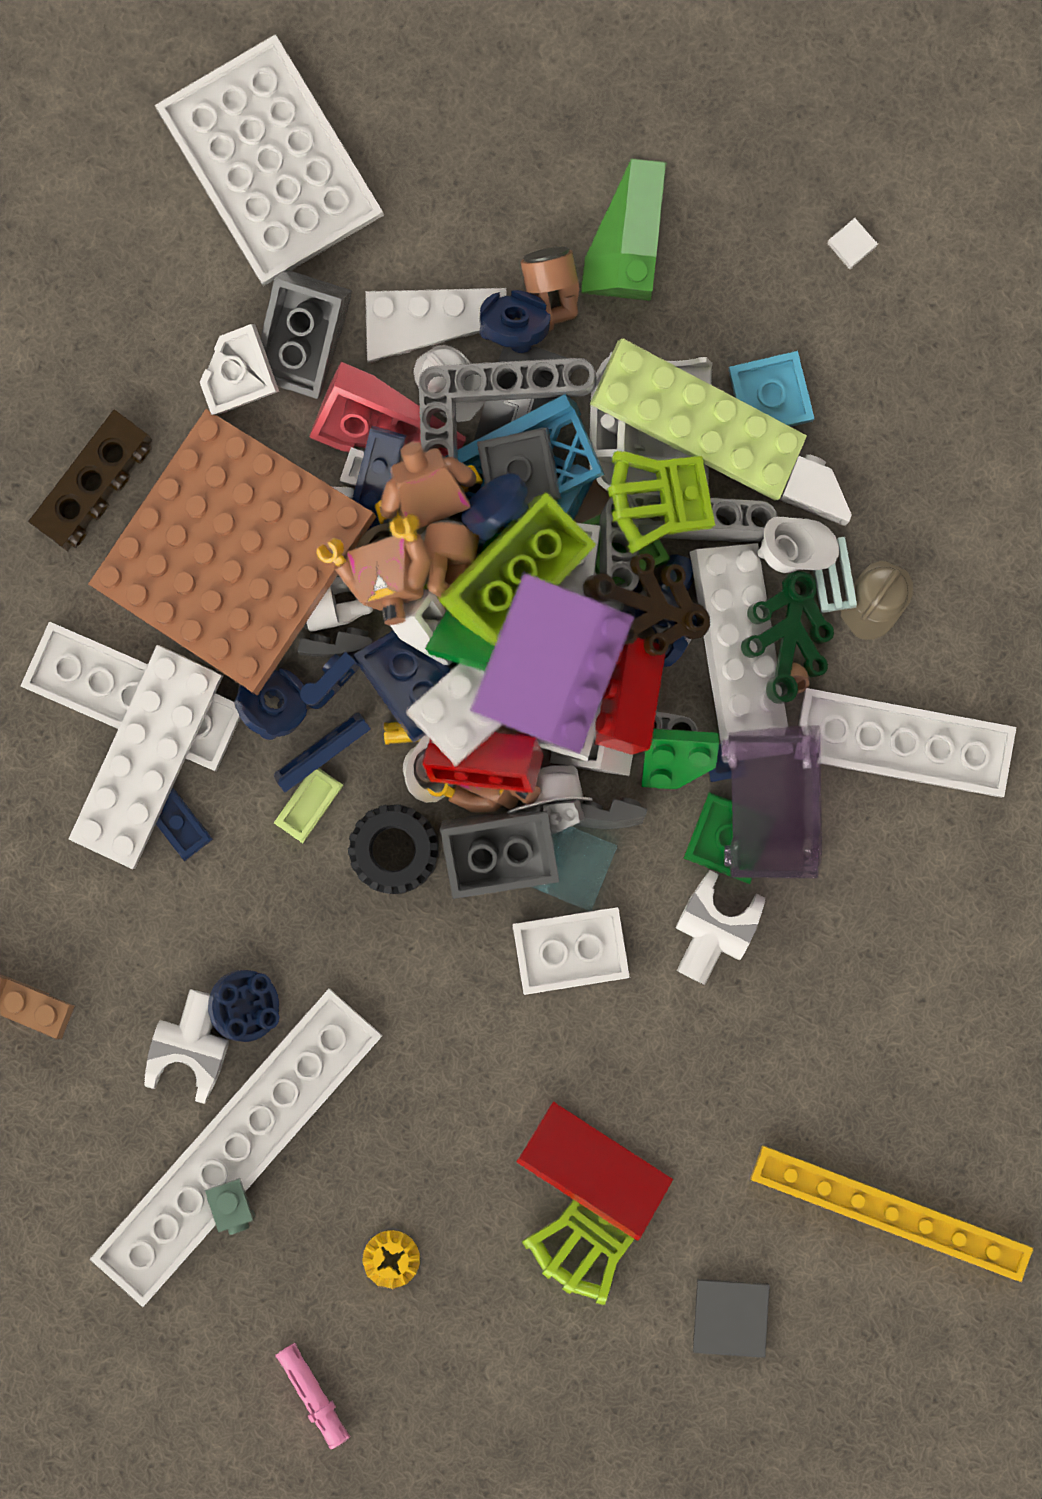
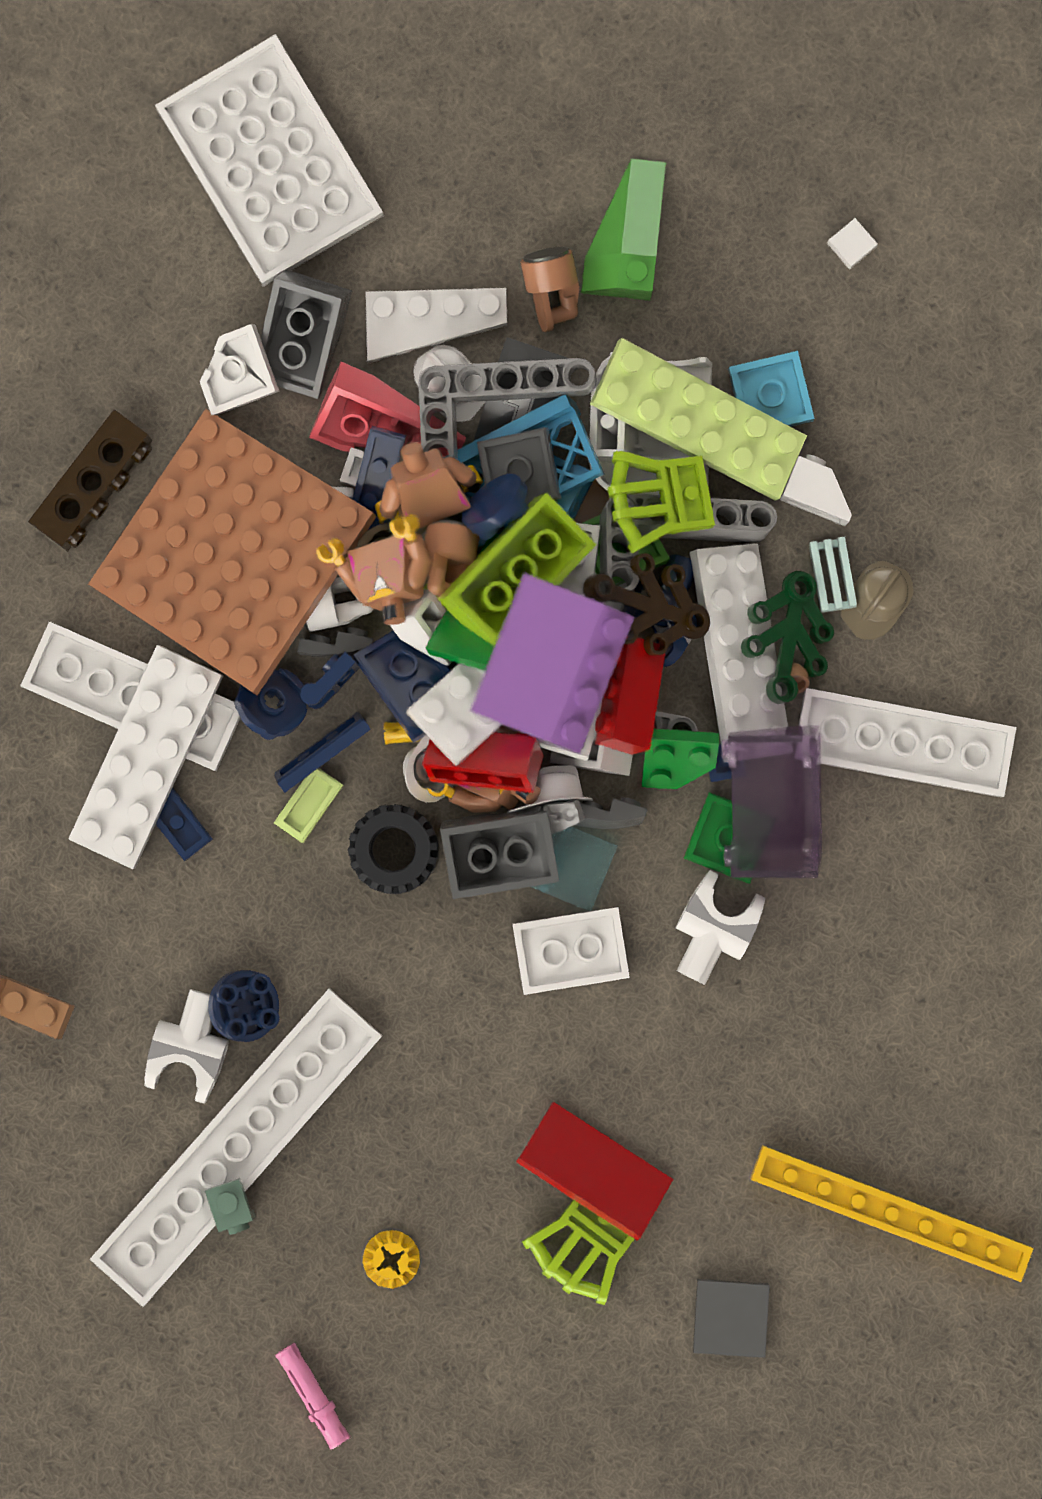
dark blue plate [479,290,551,353] -> none
white piece [757,517,839,573] -> none

